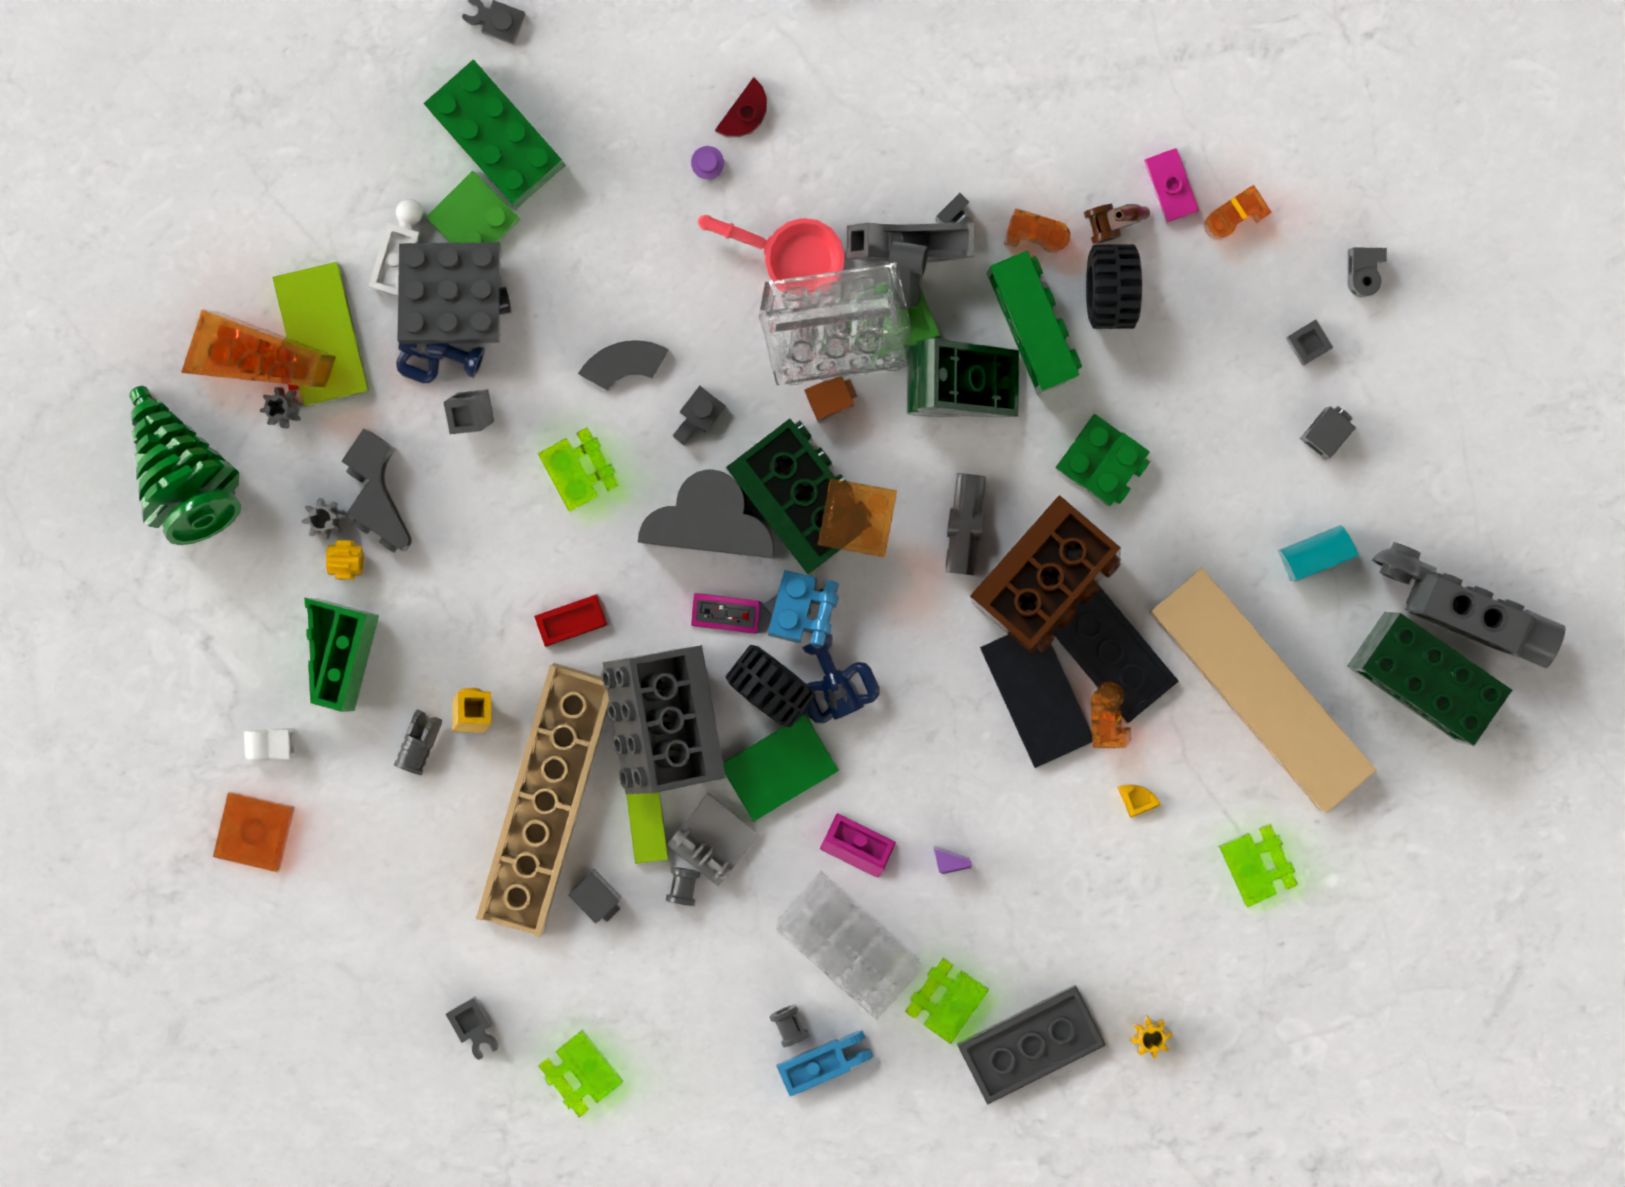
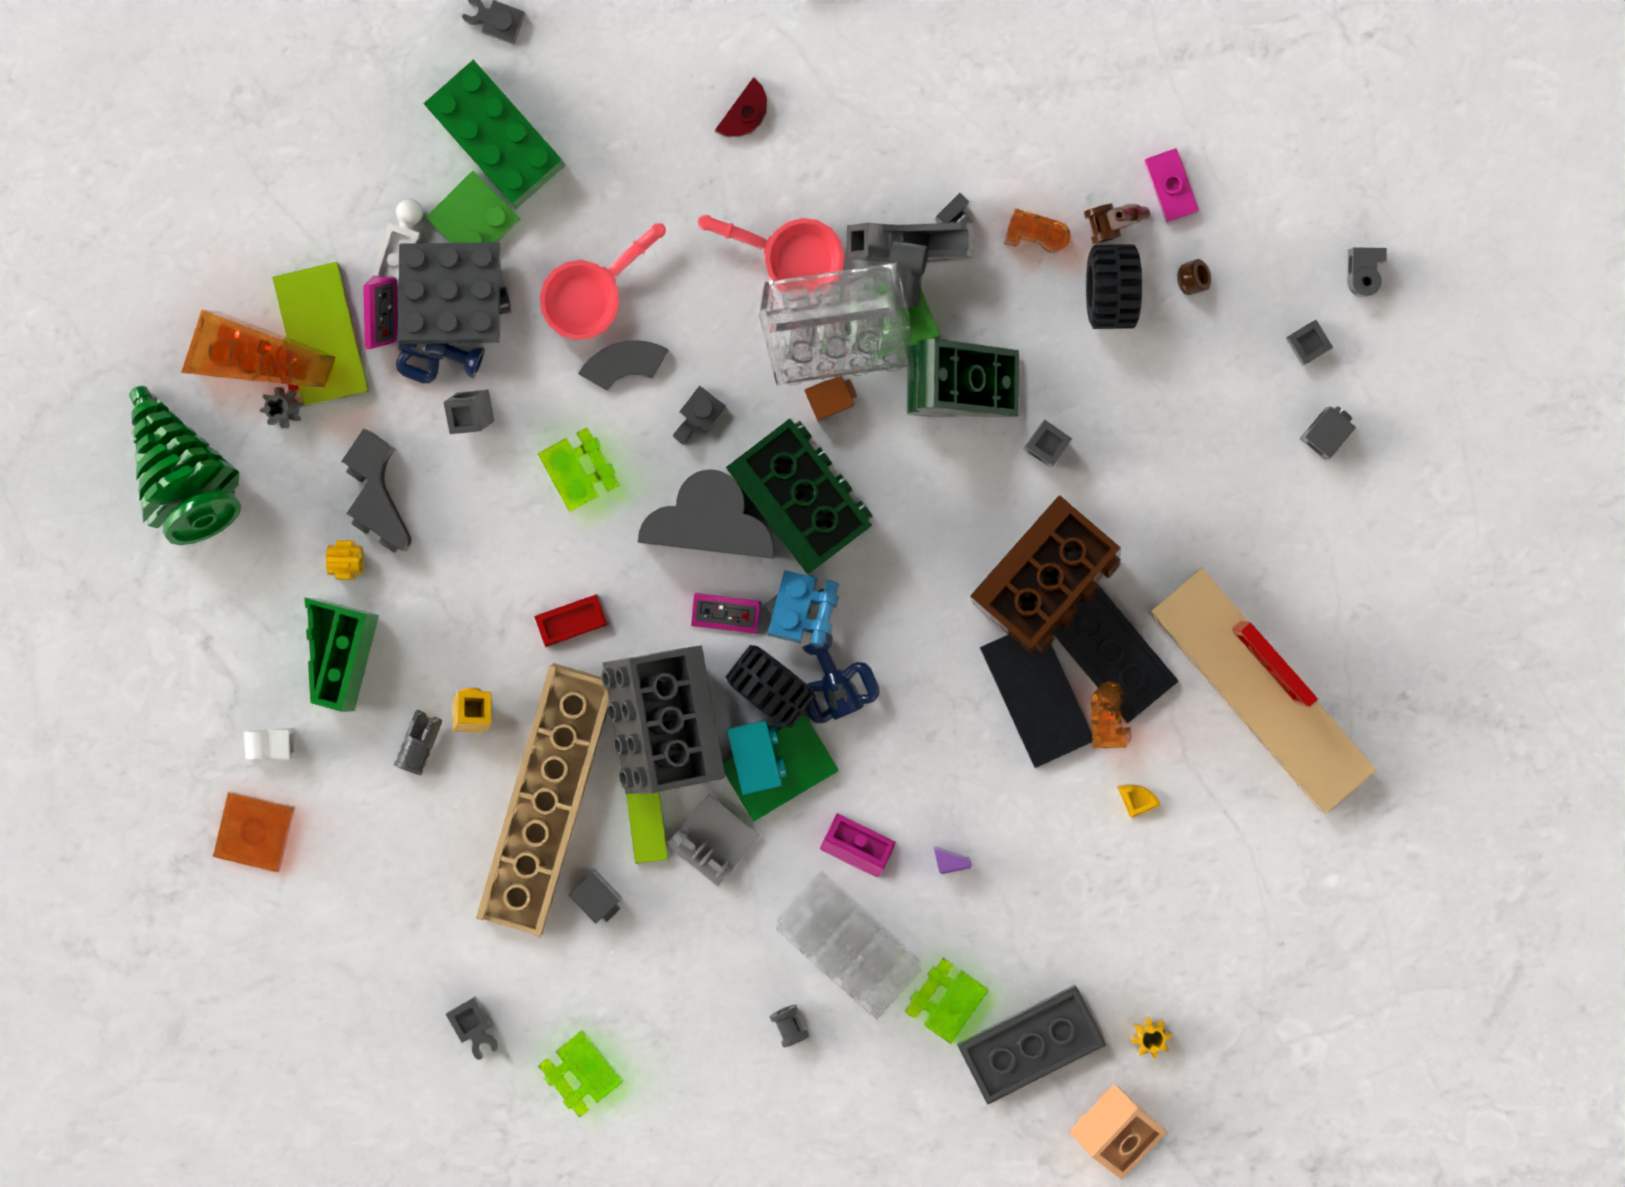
light grey gear [301,498,345,540] -> none
dark grey bush [666,867,701,906] -> none
medium lavender plate [691,146,724,180] -> none
dark azure hinge [776,1030,873,1097] -> none
clear orange plate [818,478,897,558] -> none
dark grey piece [945,473,986,575] -> none
green brick [986,250,1082,395] -> none
green plate [1055,413,1151,506] -> none
clear orange leg [1204,185,1272,240] -> none
clear neon green plate [1218,824,1298,908] -> none
teal brick [1278,525,1359,581] -> none
dark green brick [1347,612,1513,746] -> none
dark grey brick [1372,542,1566,668] -> none
none -> slope [363,275,398,349]
none -> coral piece [540,223,666,340]
none -> teal brick [727,719,787,795]
none -> dark grey brick [1023,419,1072,467]
none -> light nougat slope [1069,1084,1167,1180]
none -> reddish brown tile [1177,259,1212,295]
none -> red tile [1232,621,1318,707]

